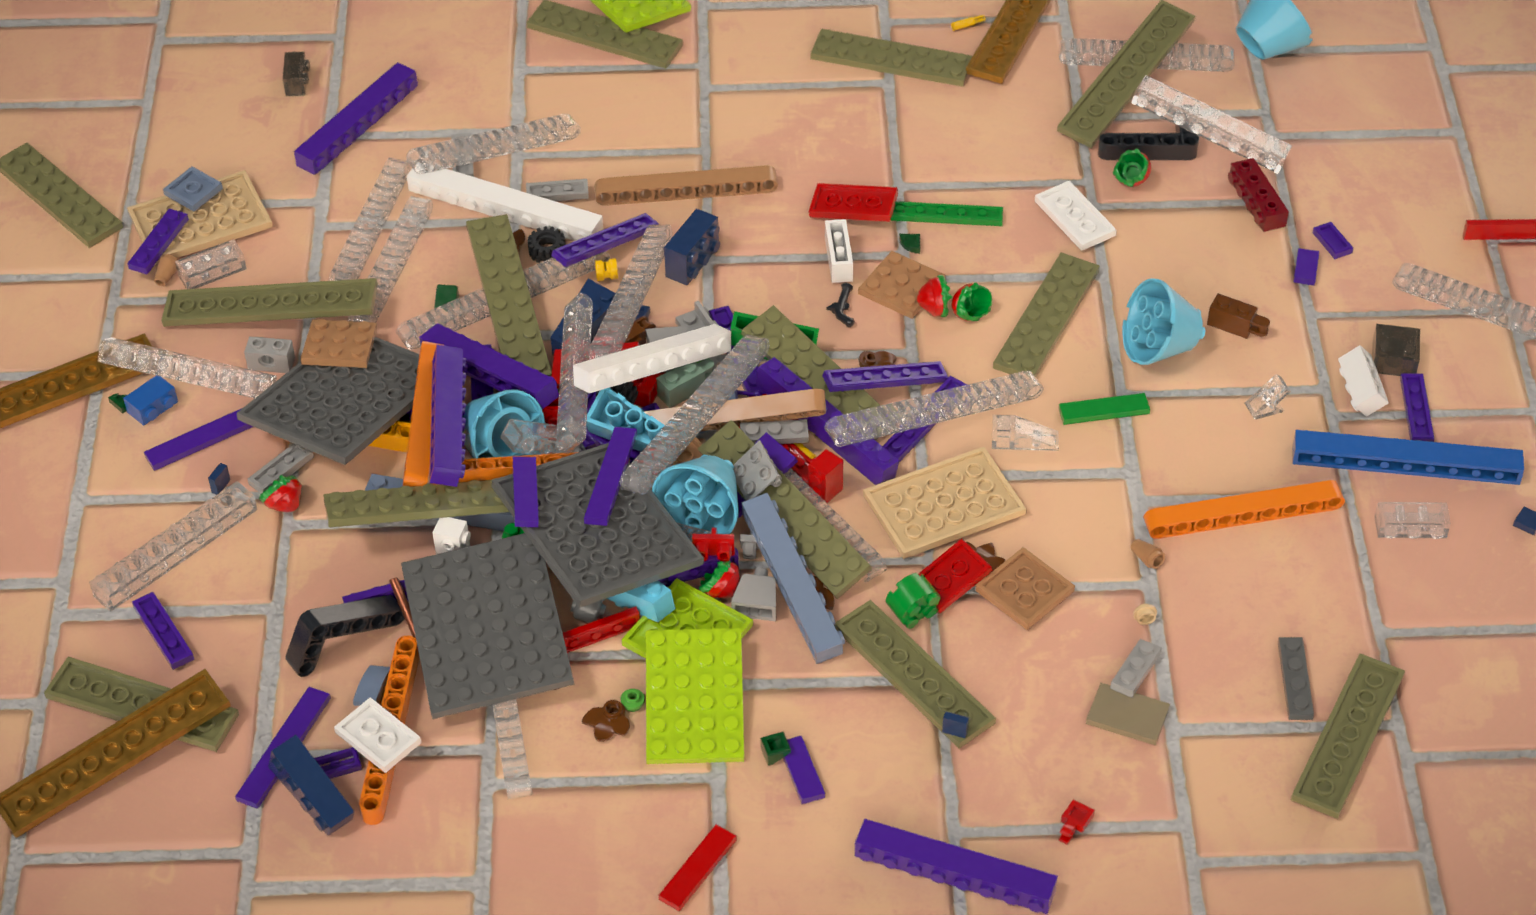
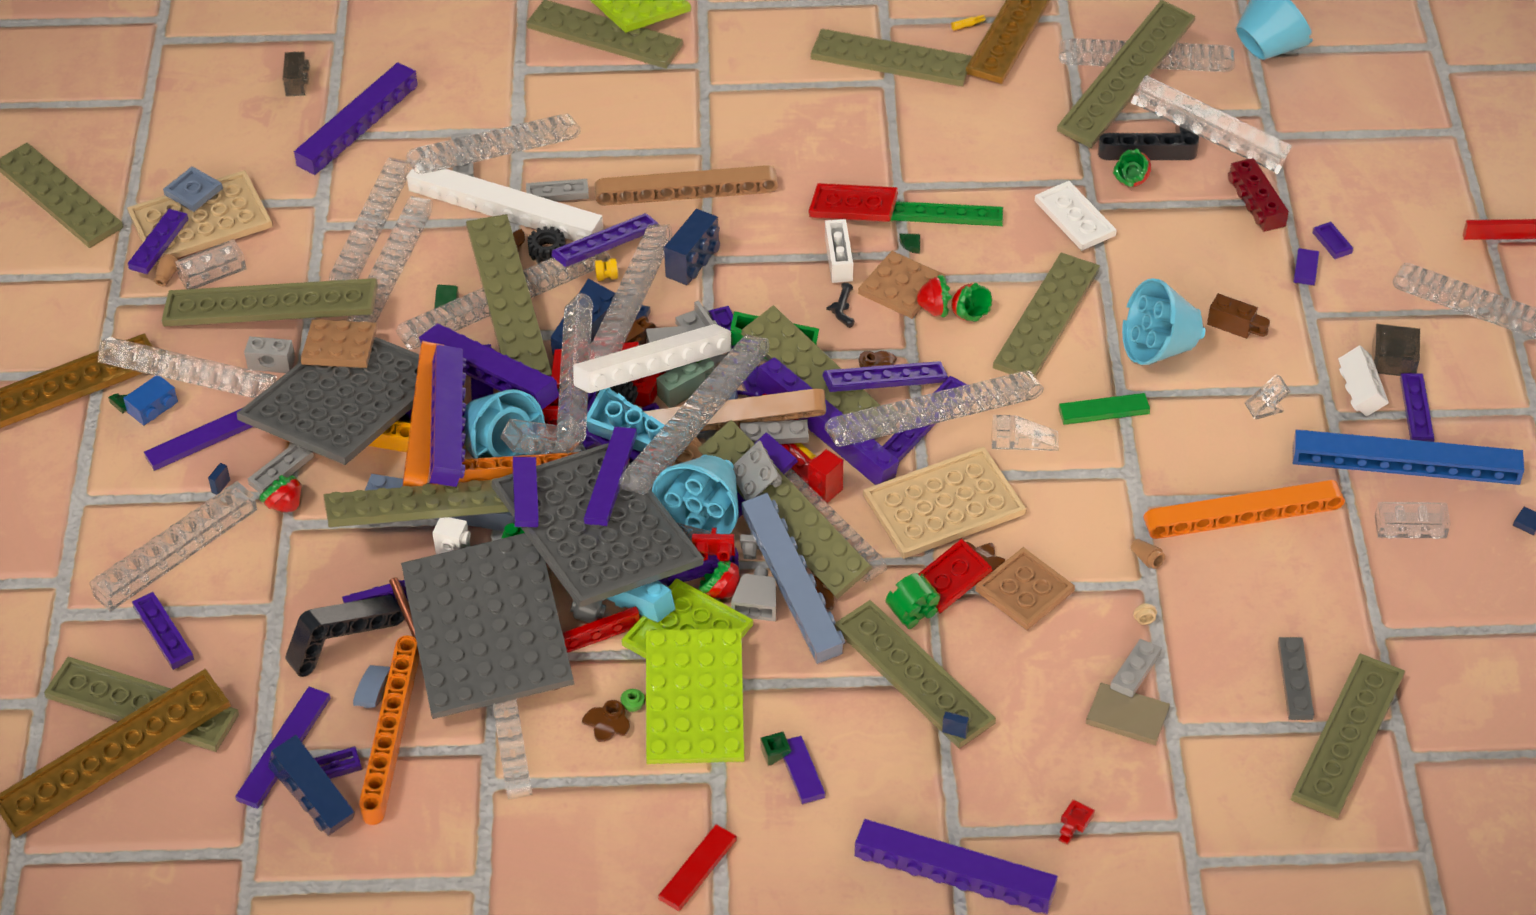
white plate [334,698,421,773] -> none

